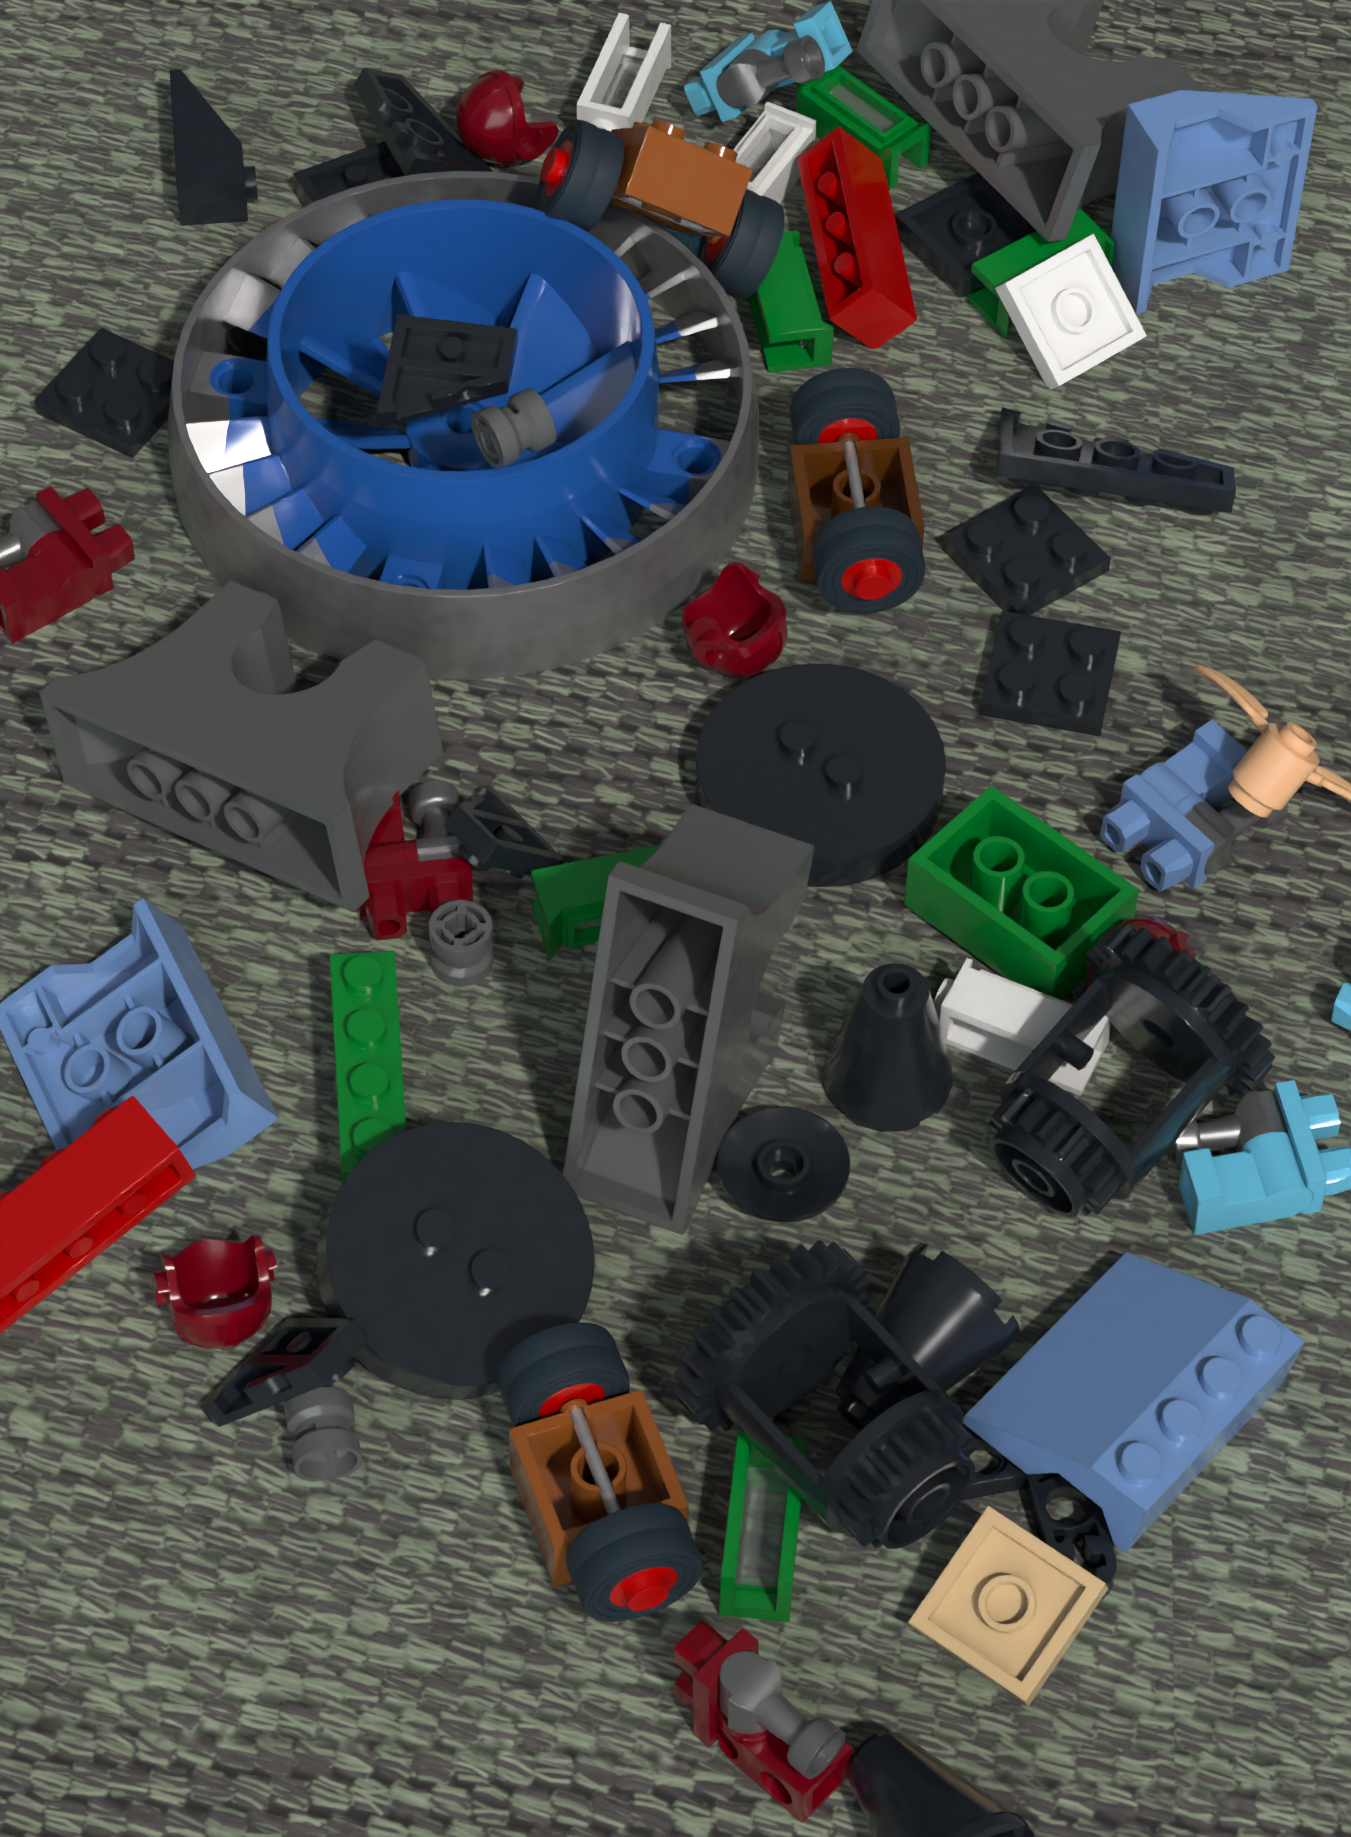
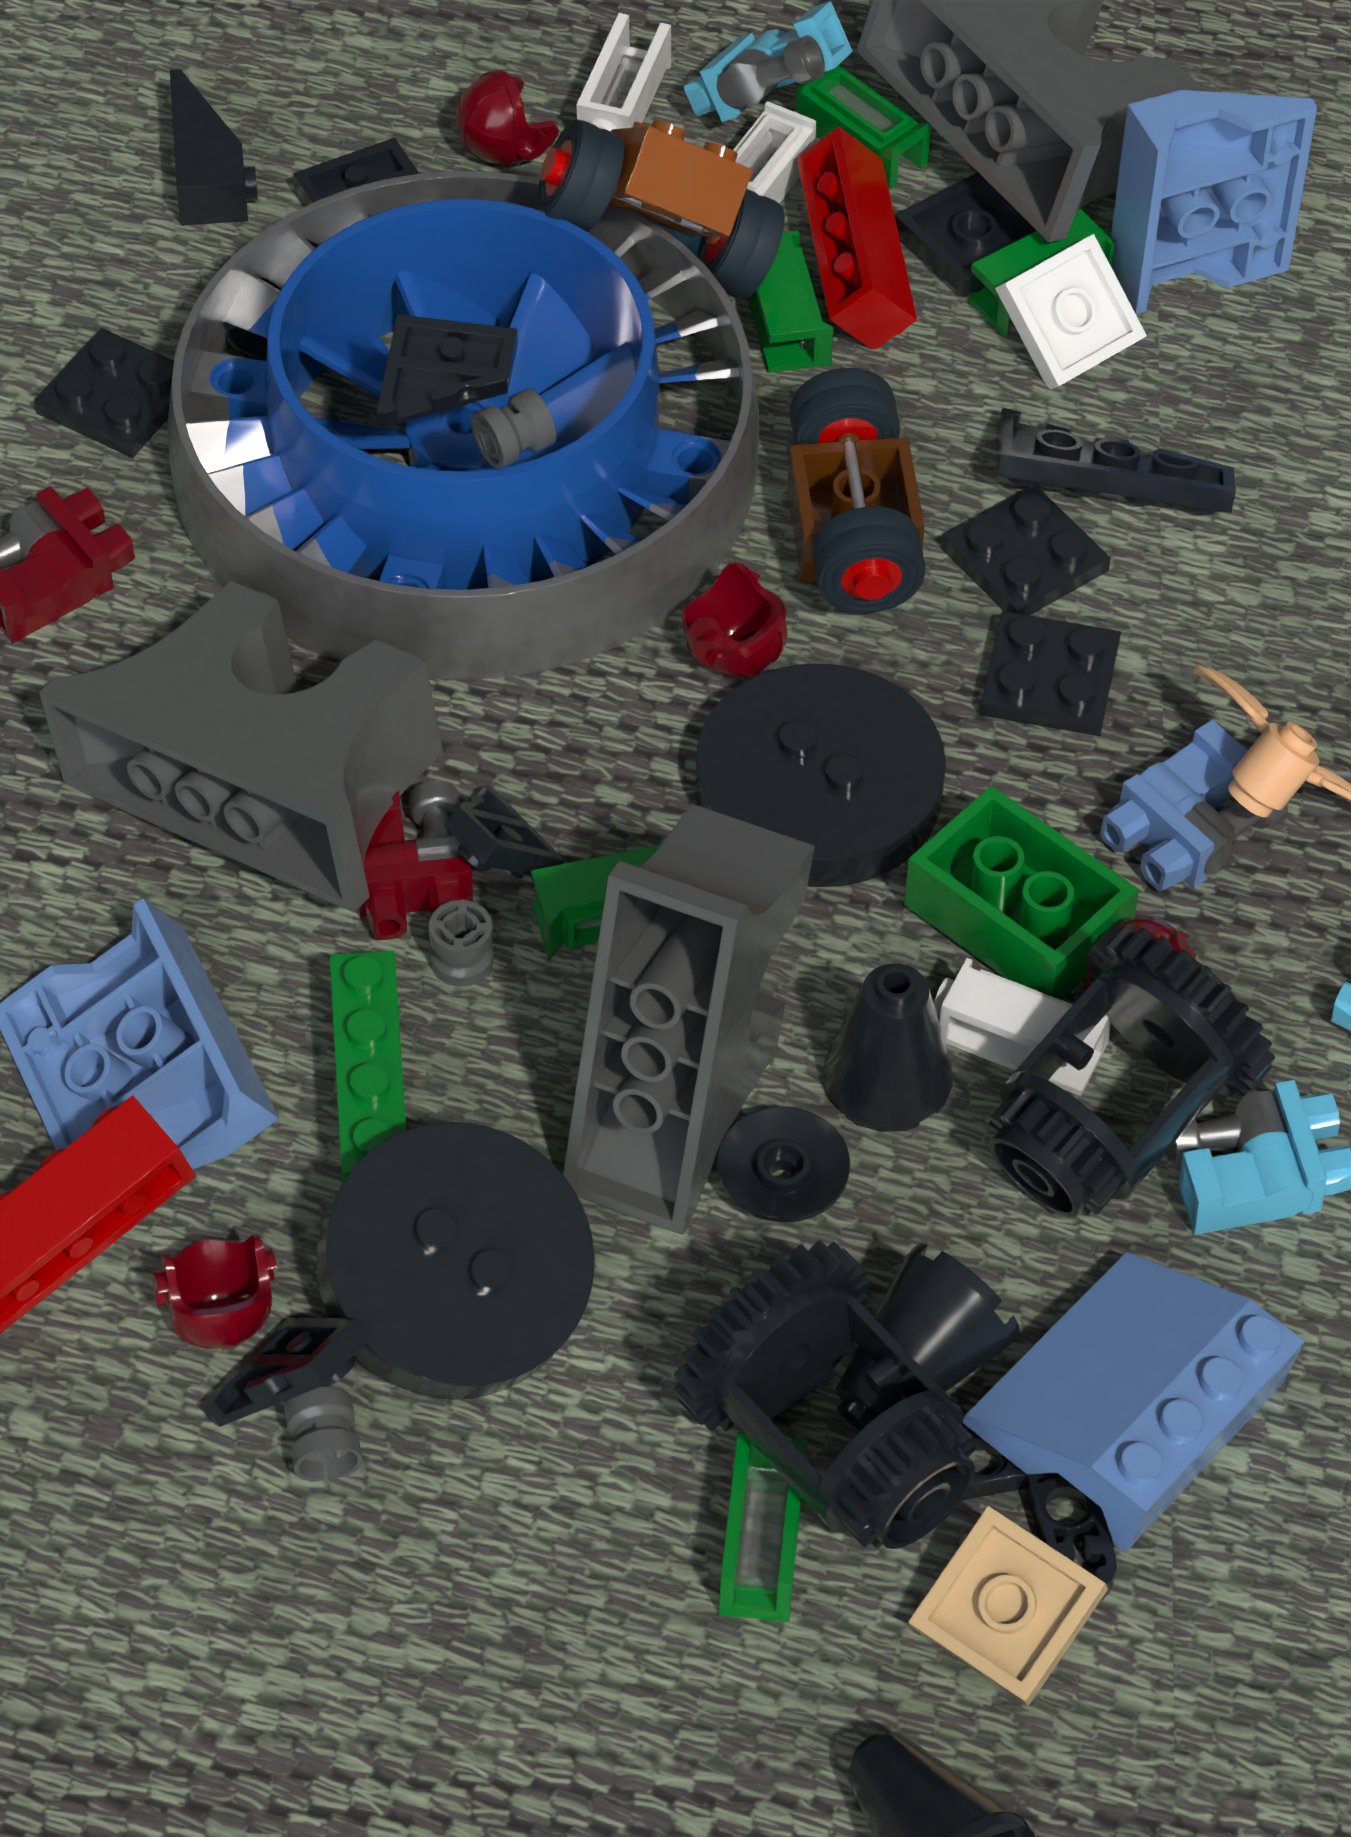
black wing [353,68,493,176] -> none
brick [497,1322,703,1622] -> none
hips [674,1621,853,1823] -> none

